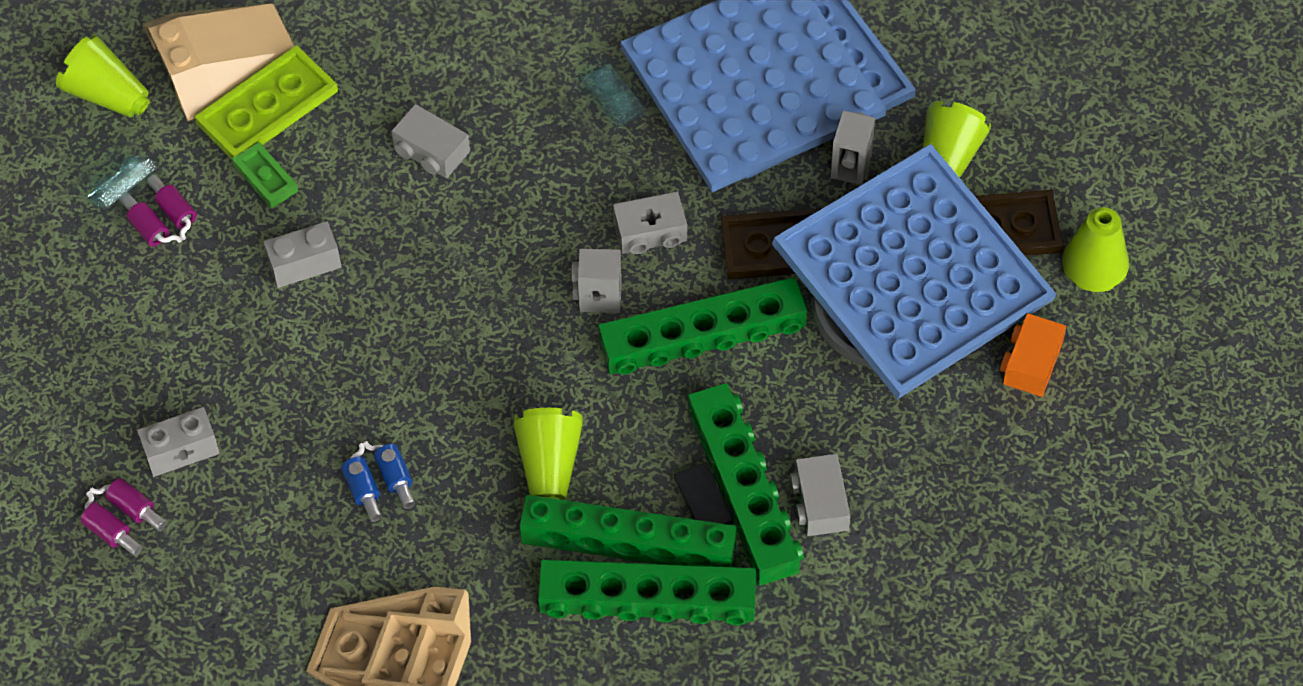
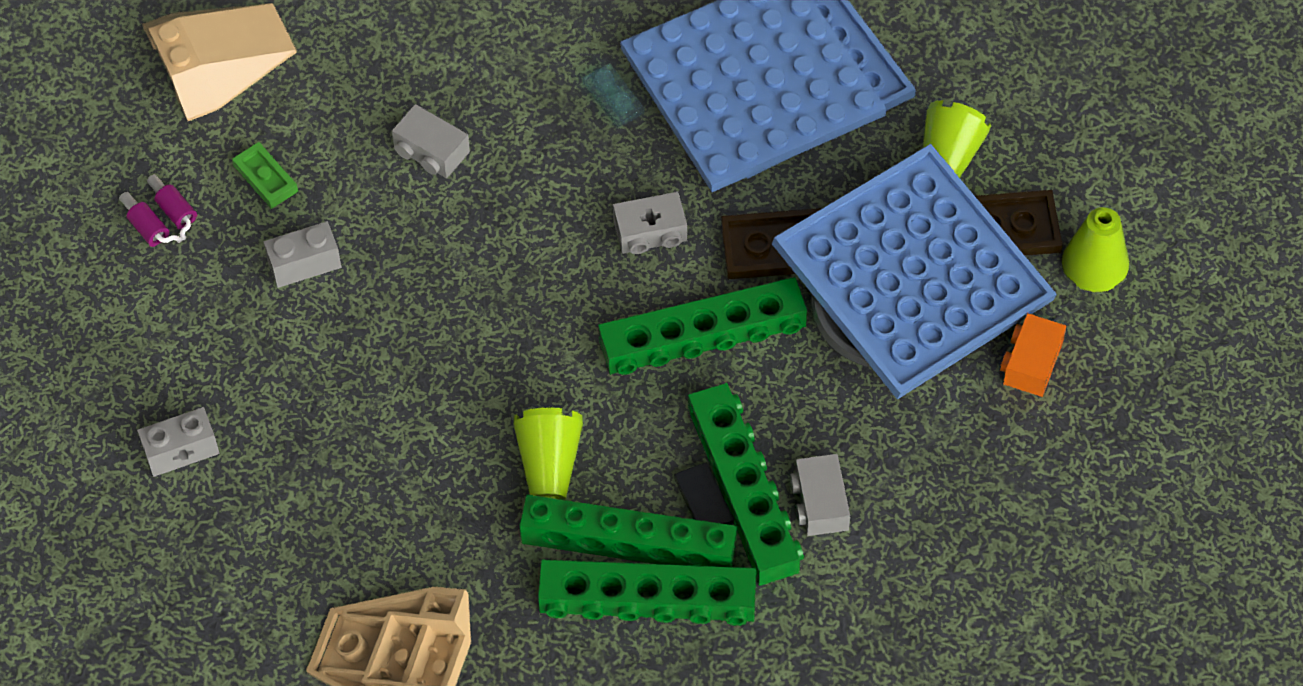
lime cone [56,34,150,118] -> none
magenta piece [81,478,167,556] -> none
clear light blue plate [87,156,157,208] -> none
lime plate [194,45,338,159] -> none
blue piece [341,441,415,522] -> none
light grey brick [572,249,622,313] -> none
light grey brick [831,111,875,185] -> none

